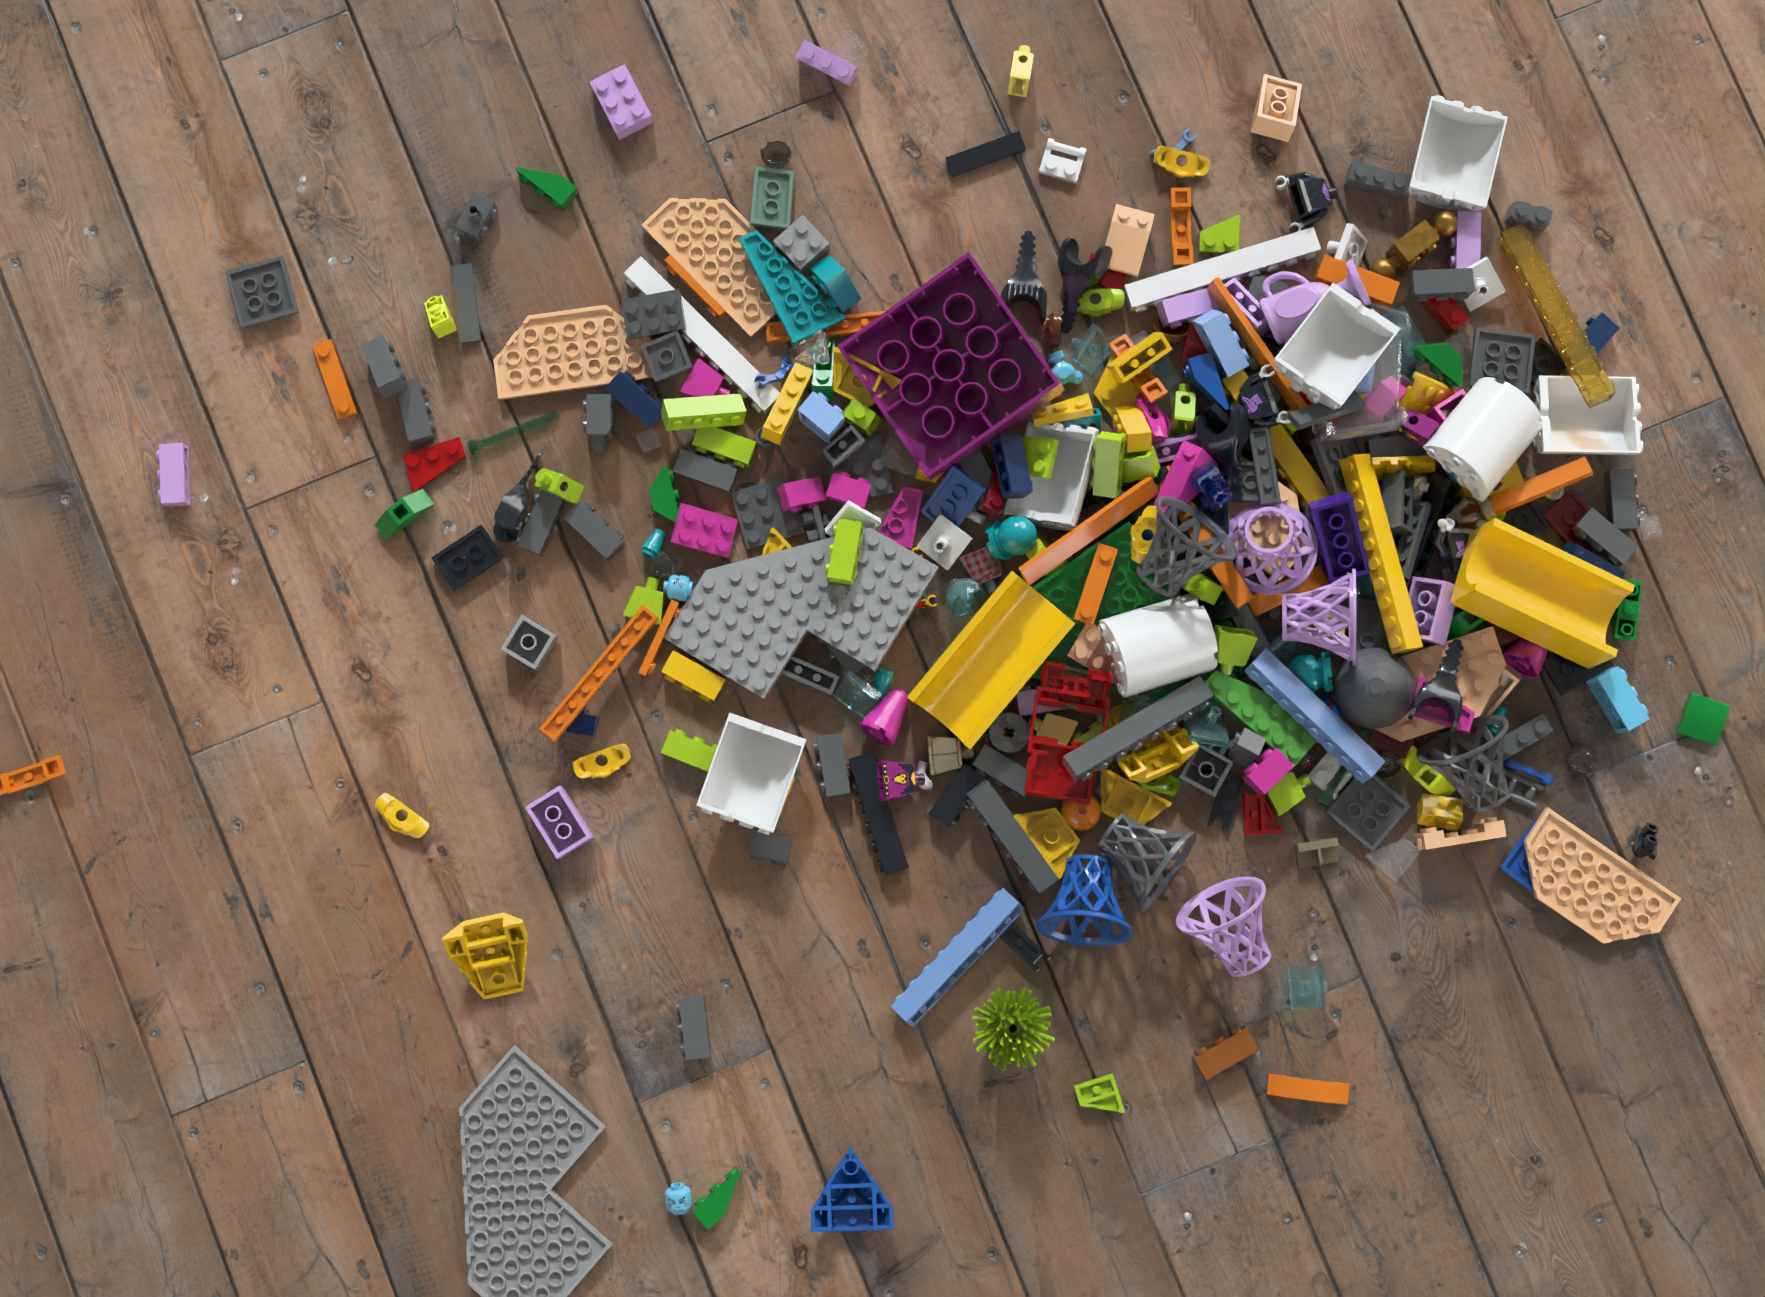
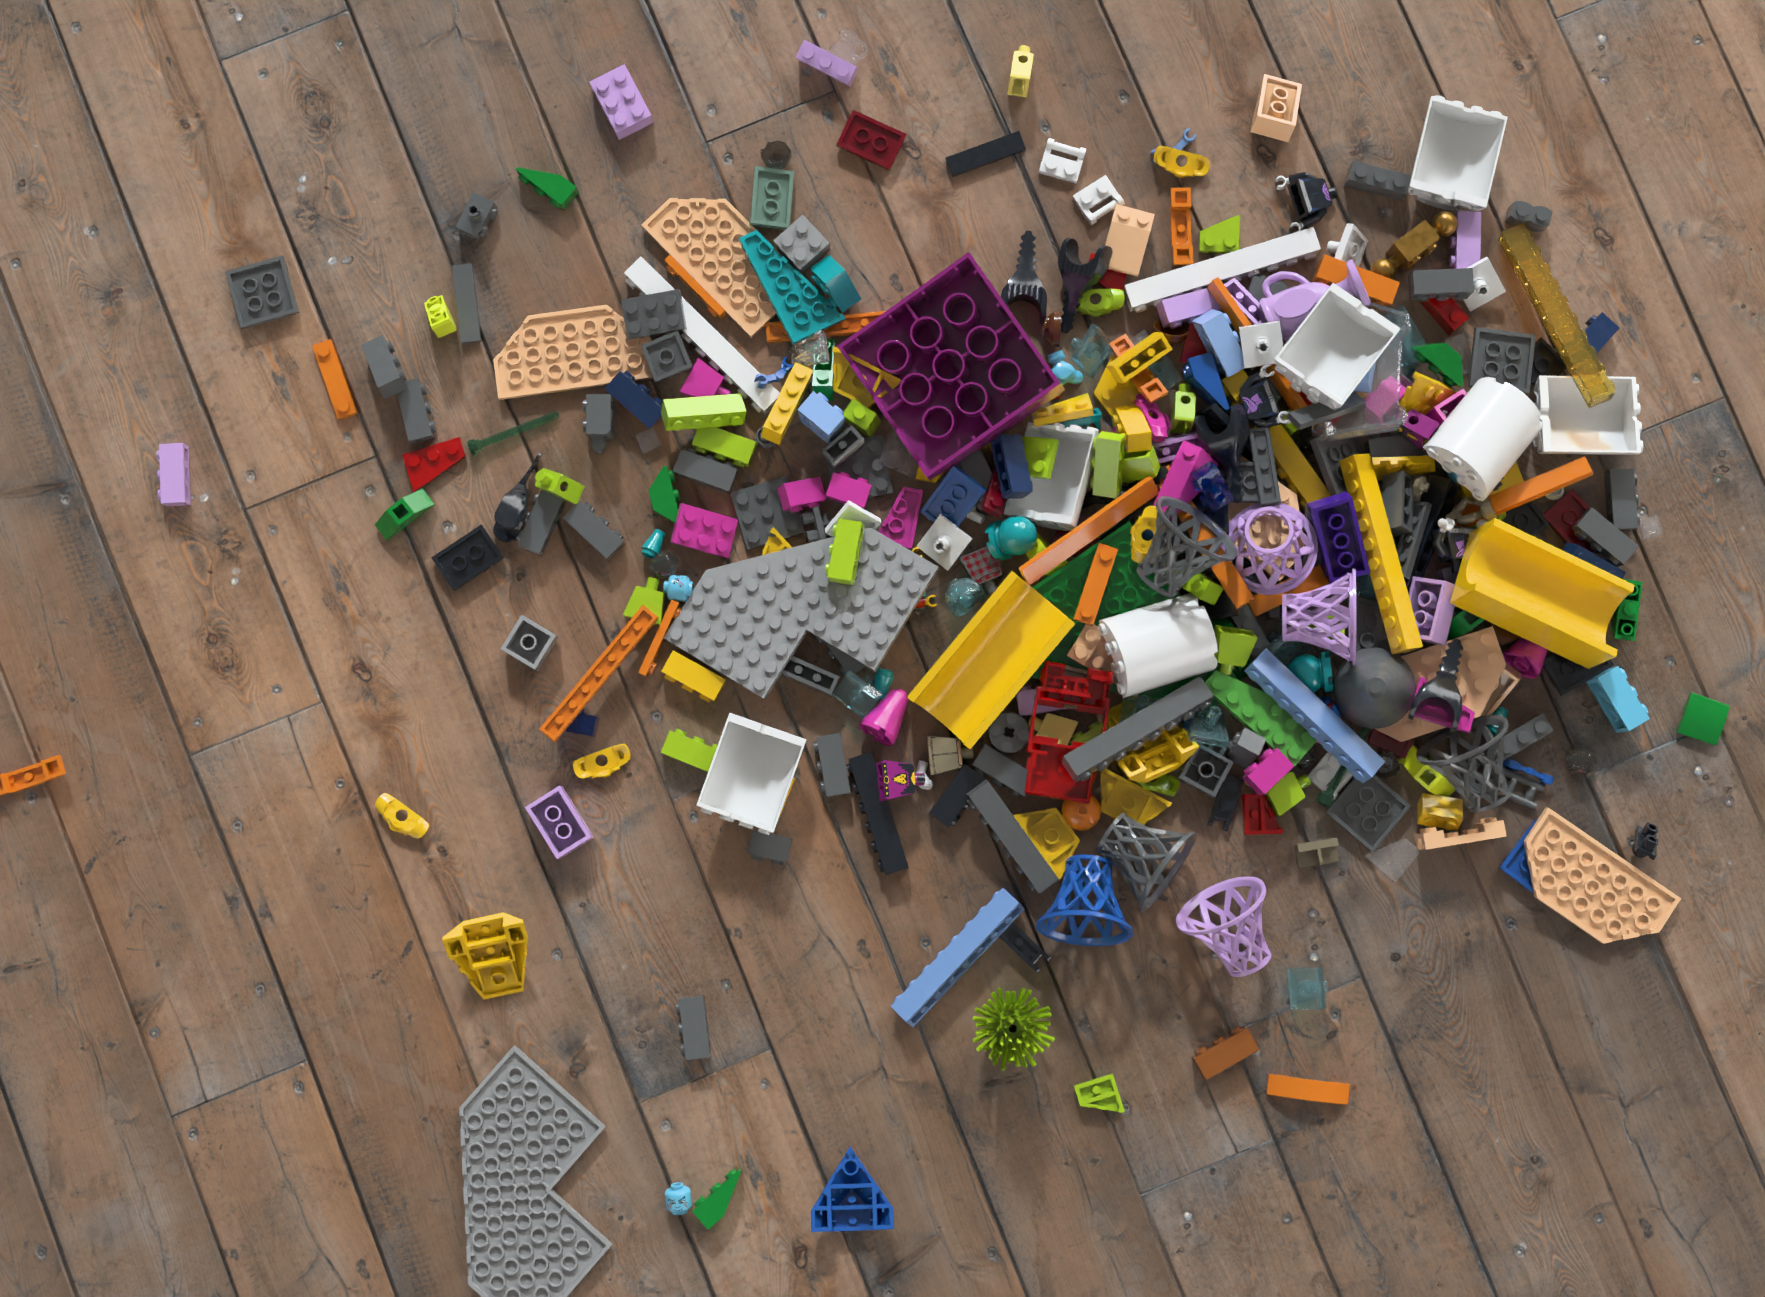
none -> dark red plate [836,110,907,171]
none -> white plate [1072,175,1125,226]
none -> white tile [1239,321,1283,368]

